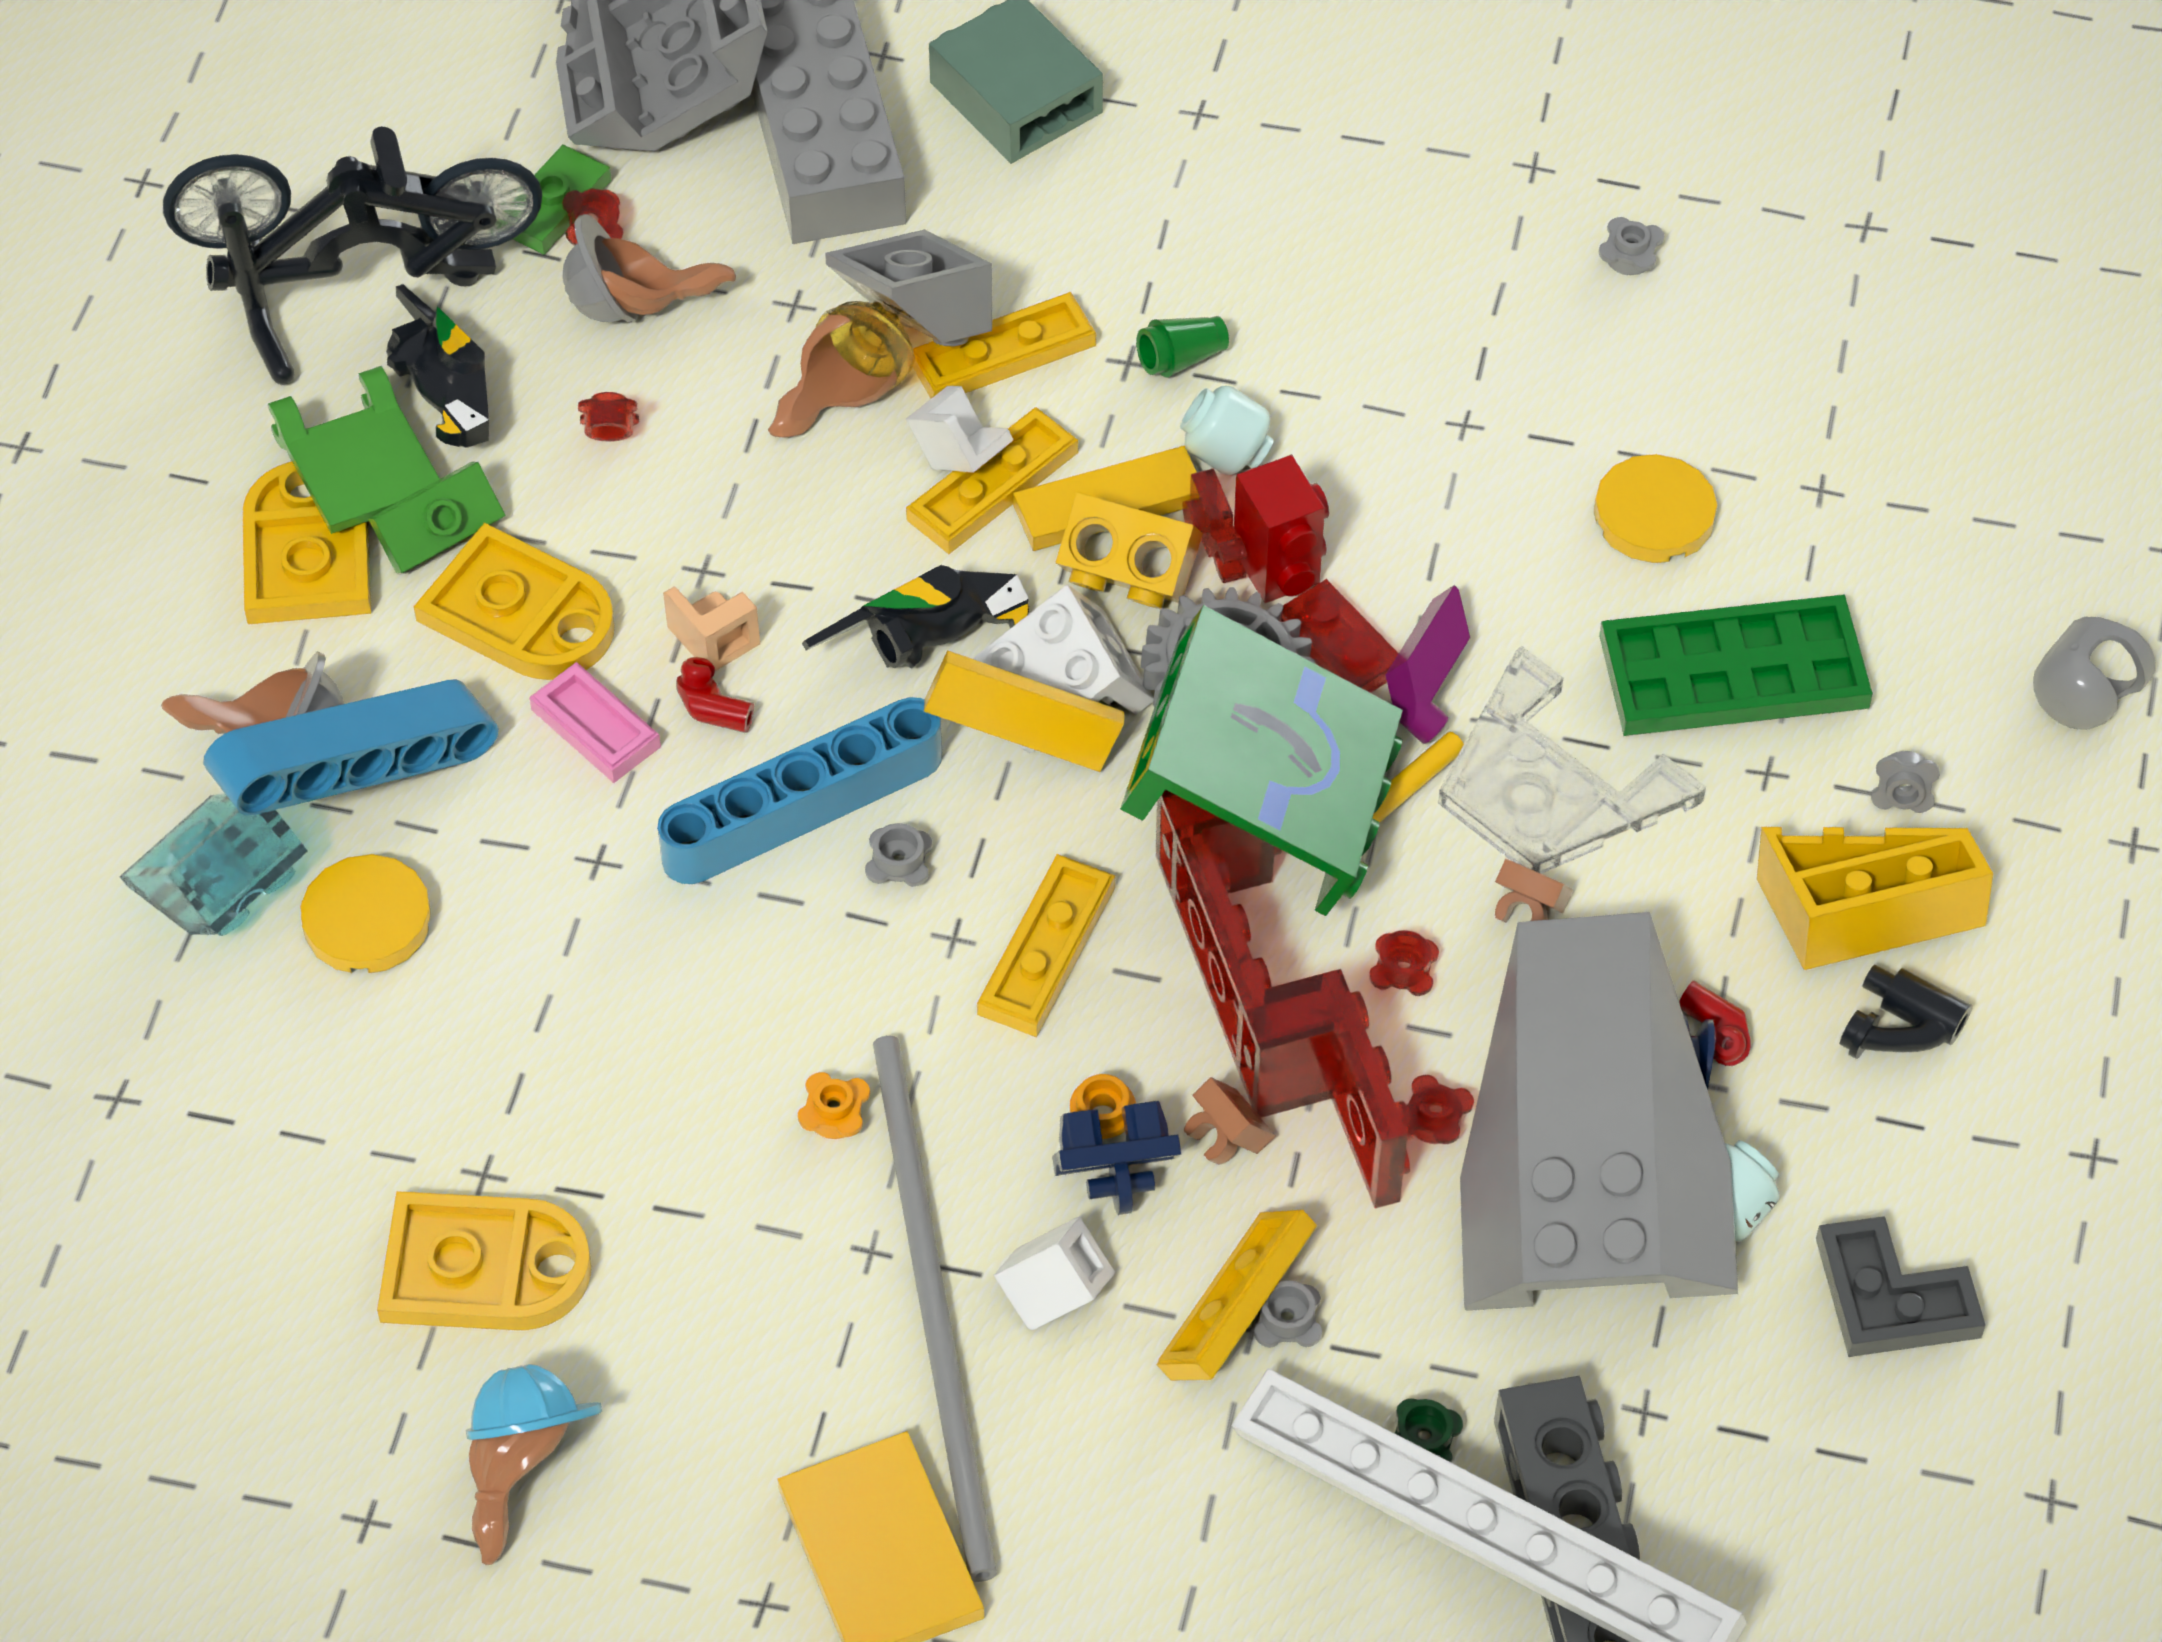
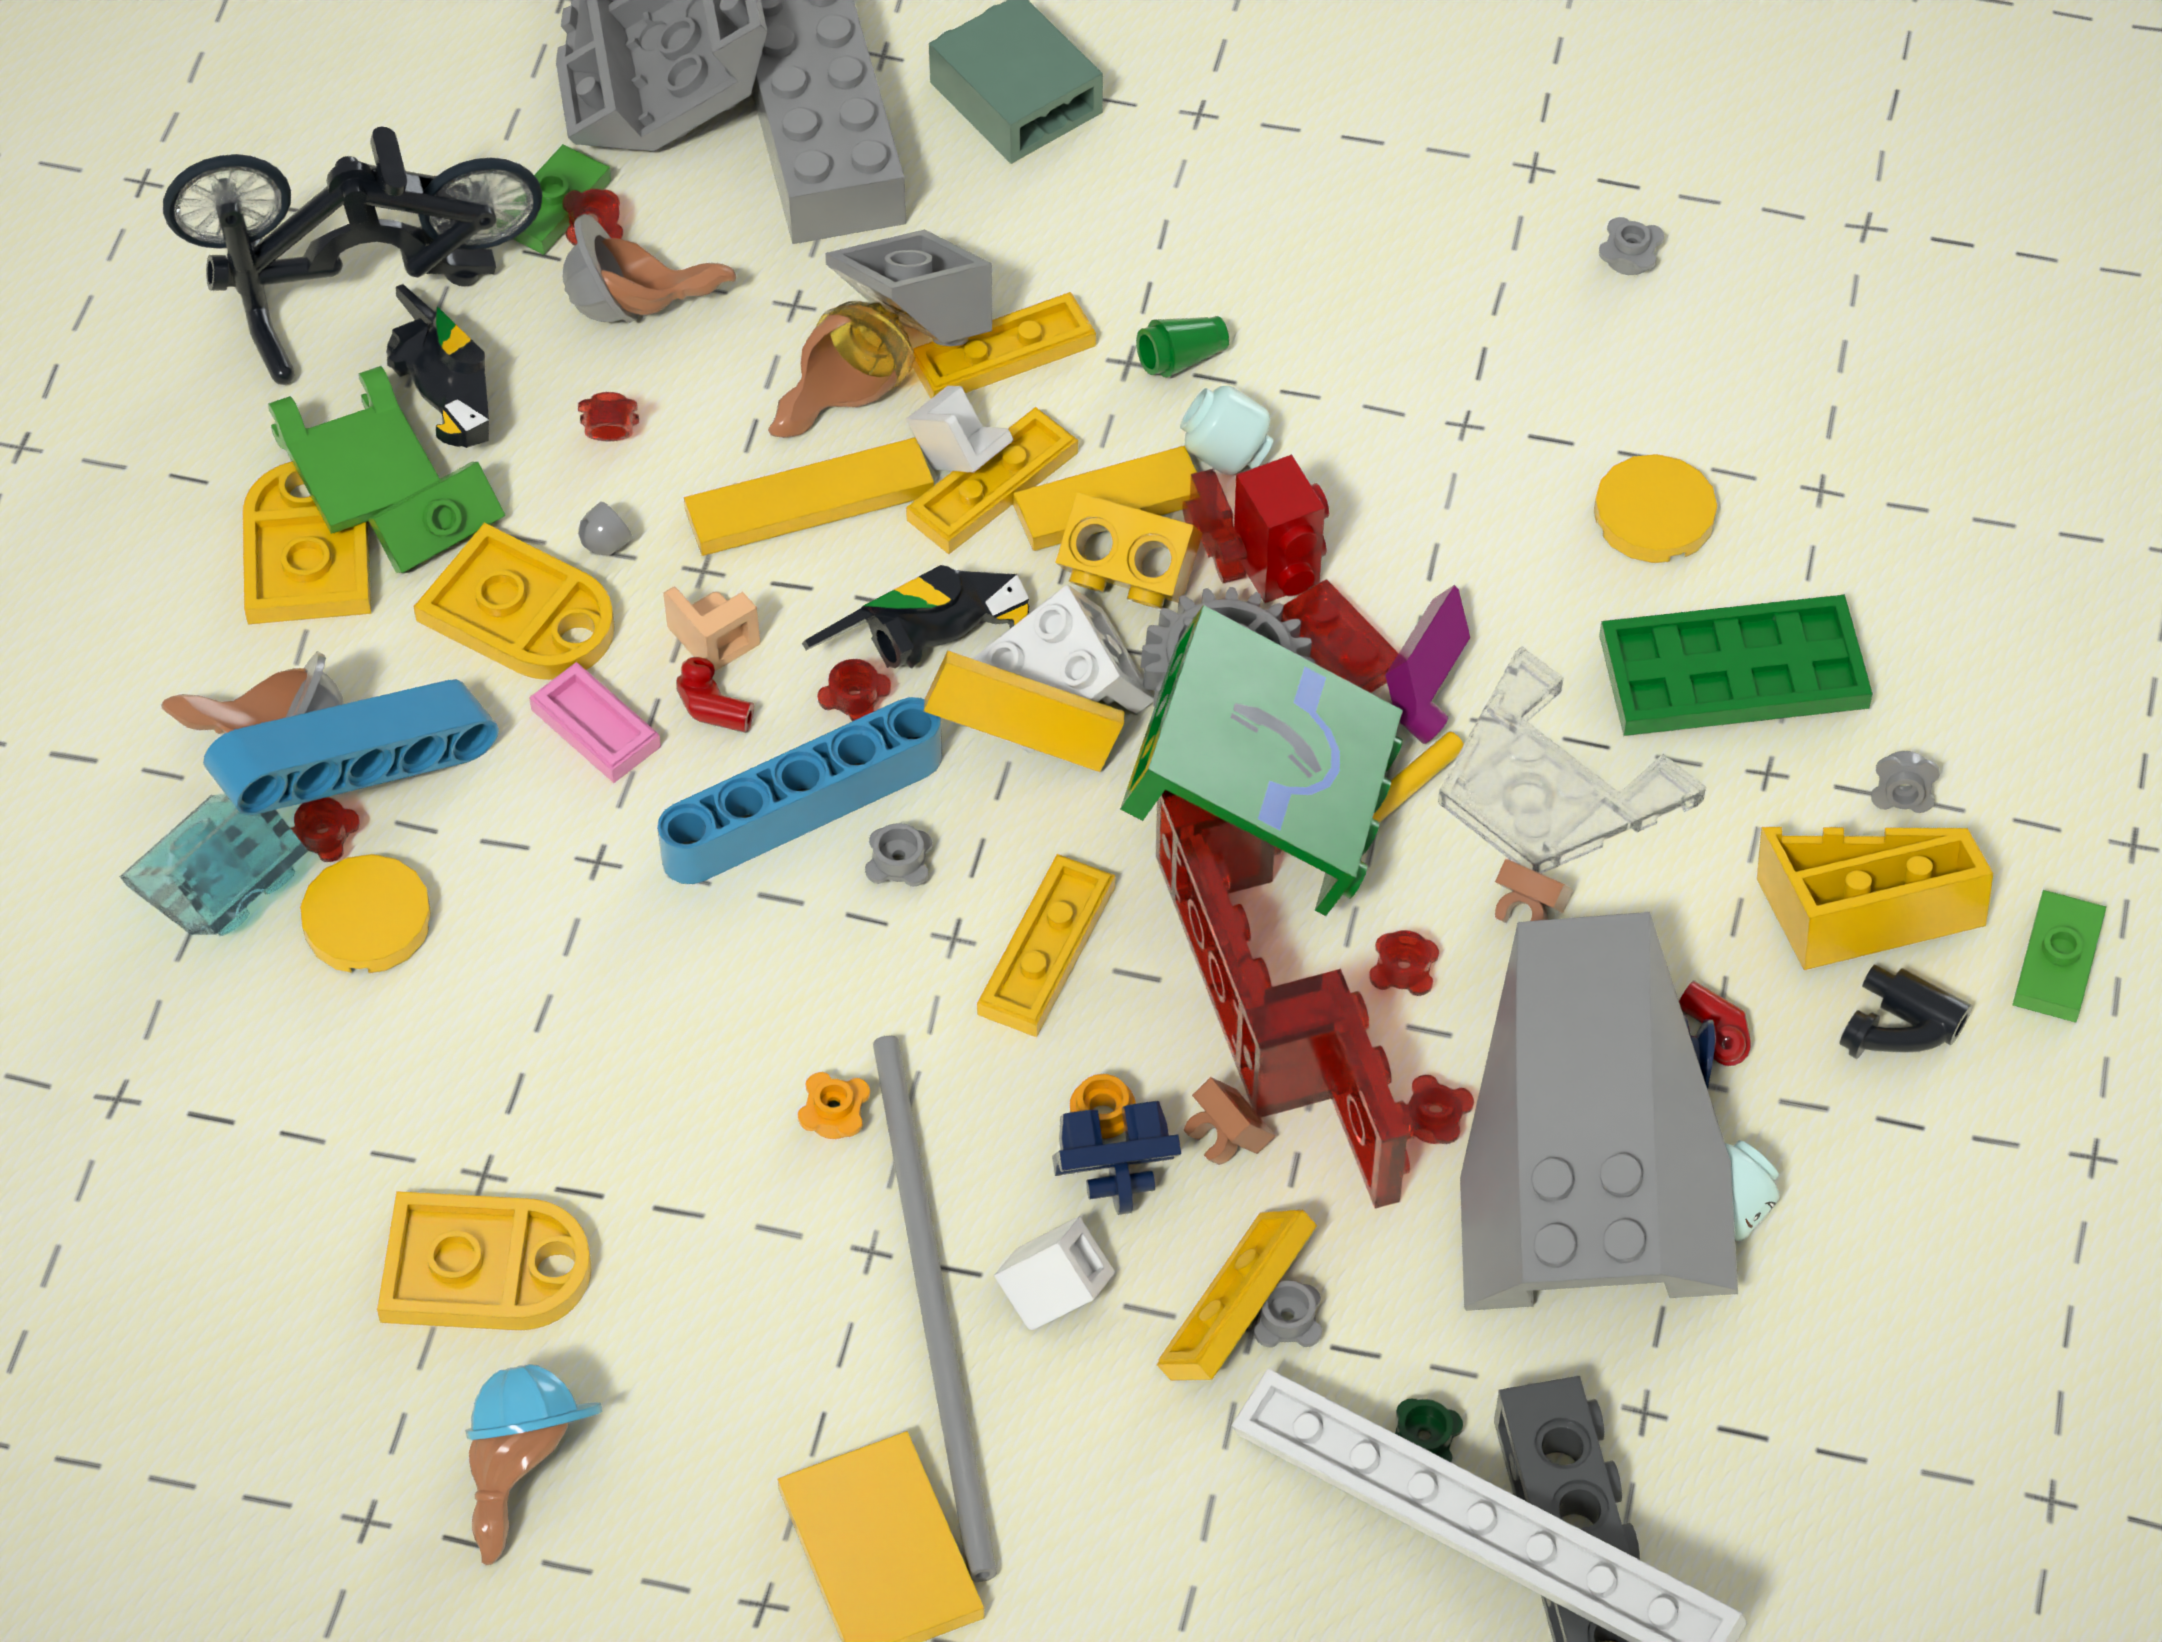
dark grey plate [1816,1216,1986,1357] -> none
light grey helmet [2033,617,2155,730] -> none
none -> clear red plate [285,797,360,862]
none -> light grey hinge [578,501,633,555]
none -> yellow tile [684,437,934,556]
none -> clear red plate [817,659,891,721]
none -> bright green plate [2012,890,2106,1023]

